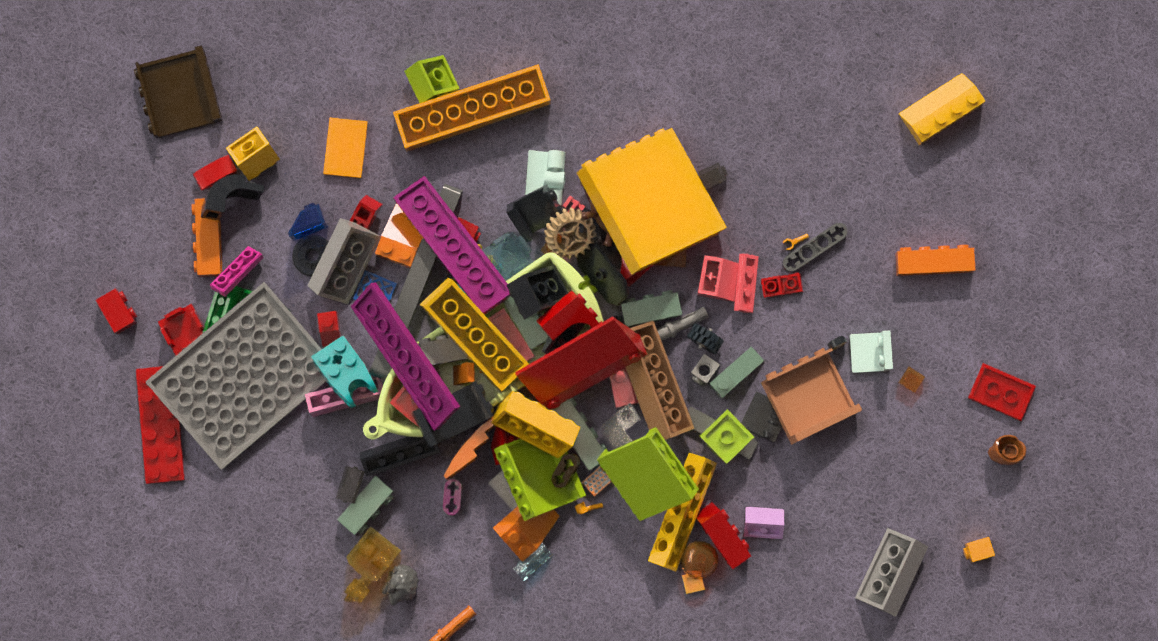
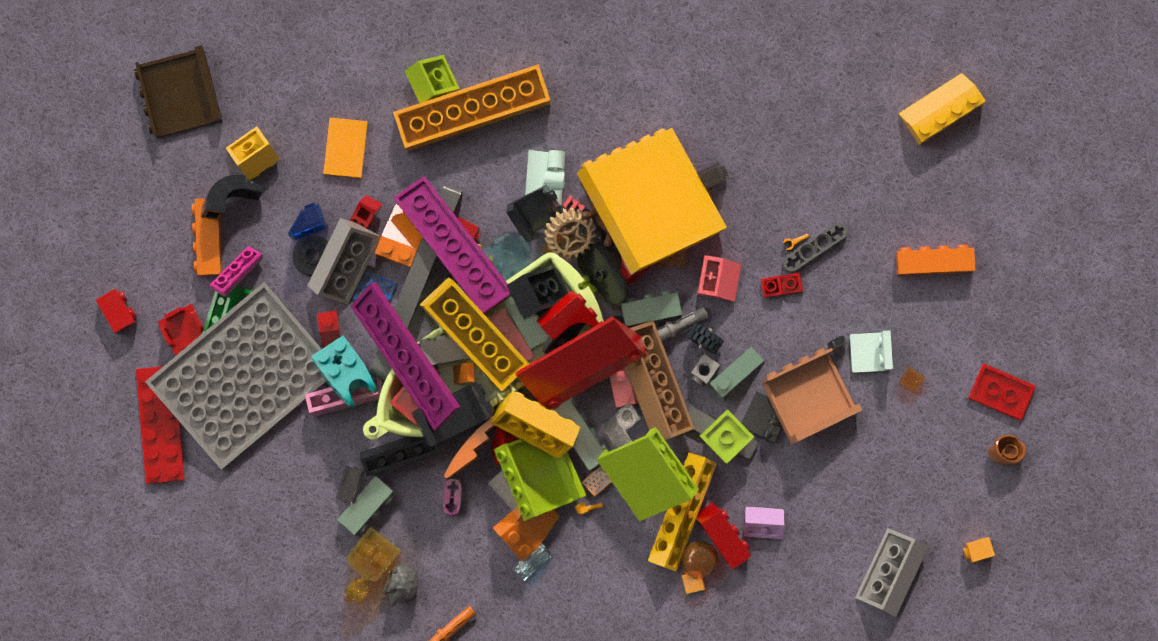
red slope [193,155,237,191] -> none
dark brown beam [551,454,580,488] -> none
coral tile [734,254,759,313] -> none

